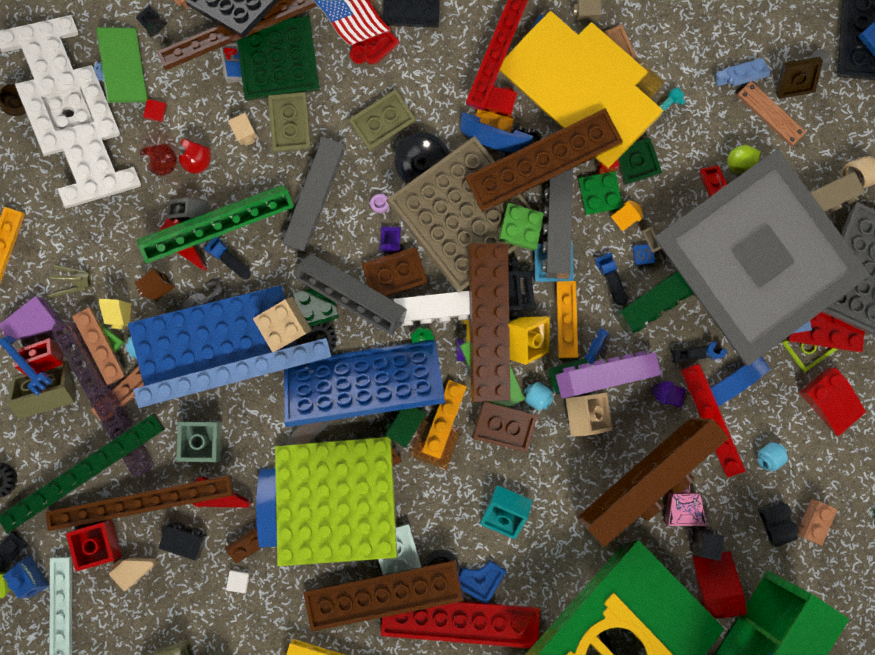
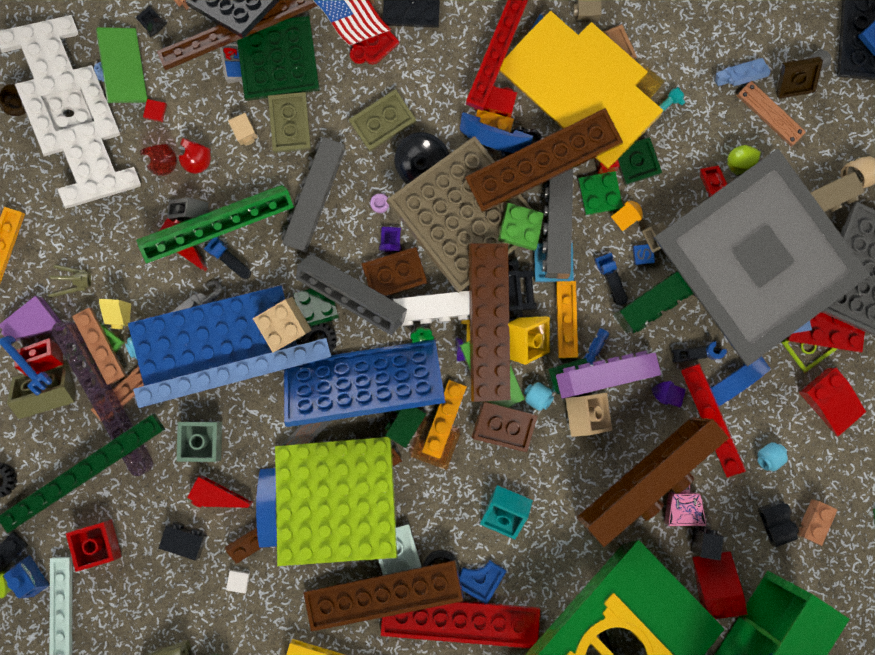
reddish brown plate [46,476,234,531] -> none
tan slope [109,557,159,592] -> none
reddish brown brick [135,269,175,301] -> none

